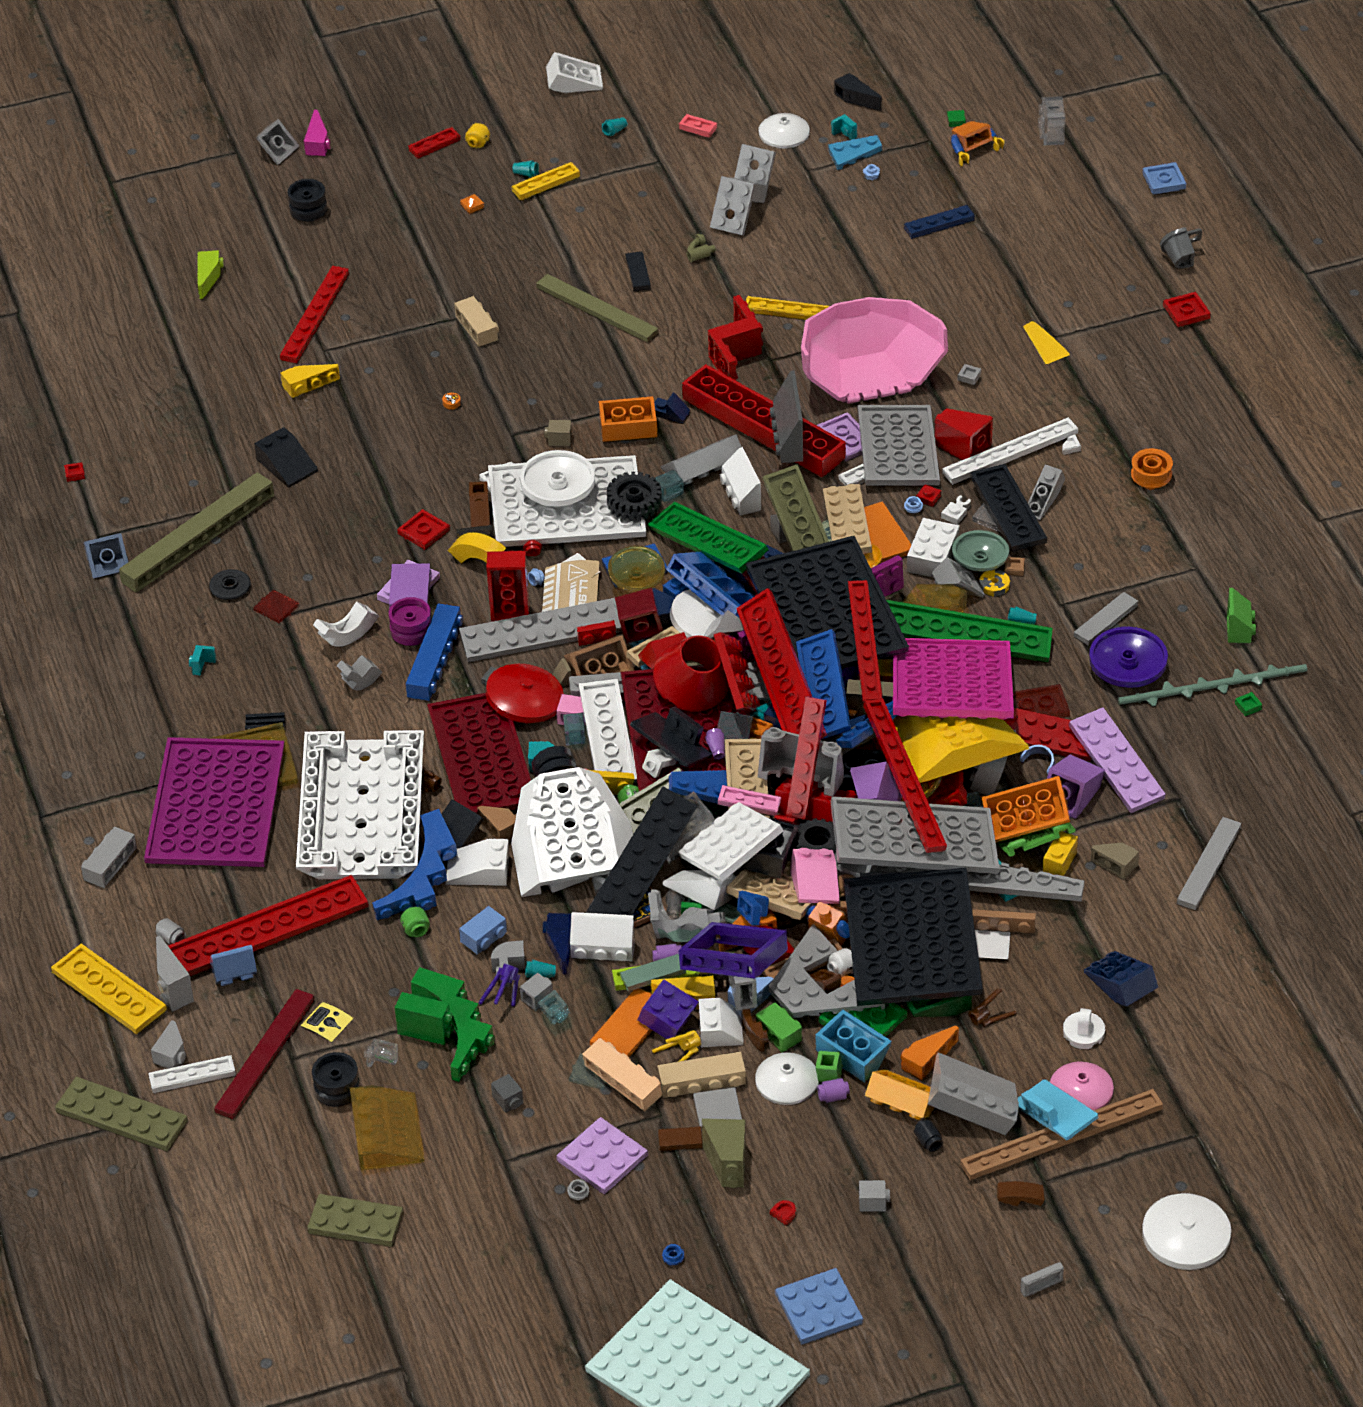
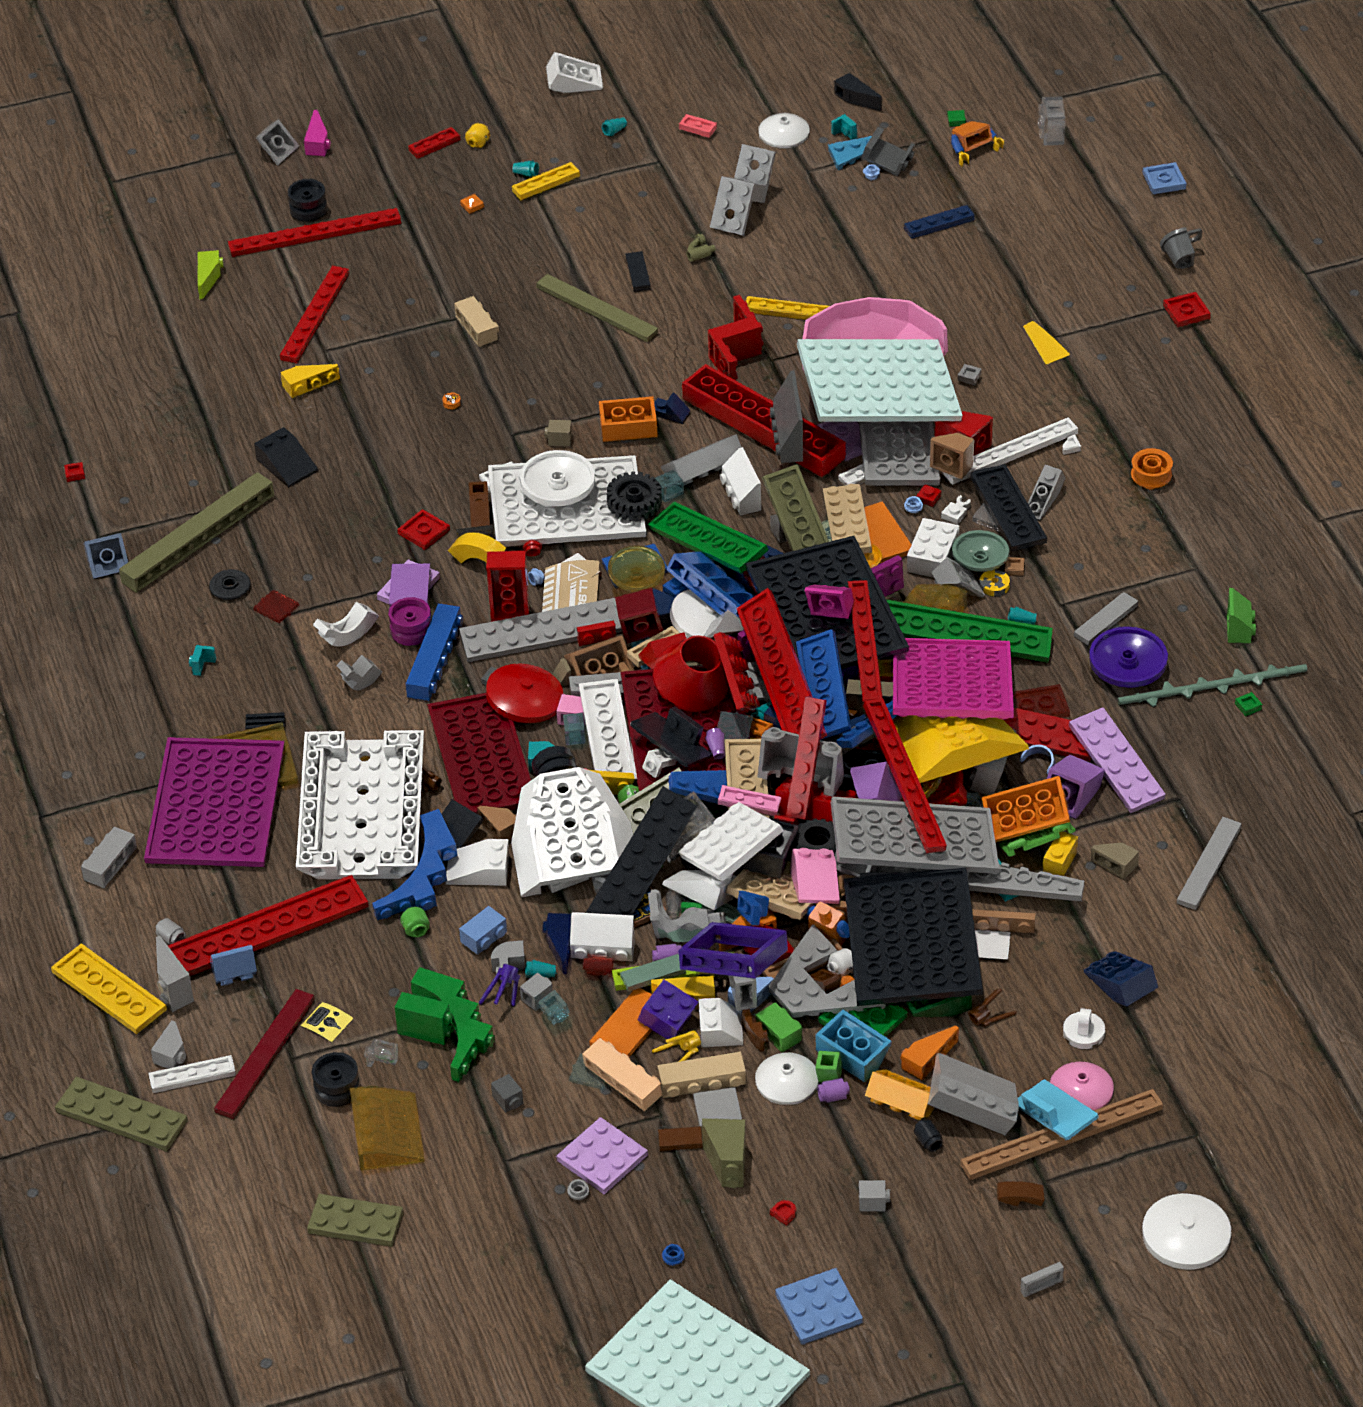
none -> red plate [228,208,401,257]
none -> clear red brick [583,954,613,976]
none -> light aqua plate [797,339,963,422]
none -> dark pink slope [805,585,854,619]
none -> dark grey panel [861,127,915,176]
none -> medium nougat slope [930,433,974,479]

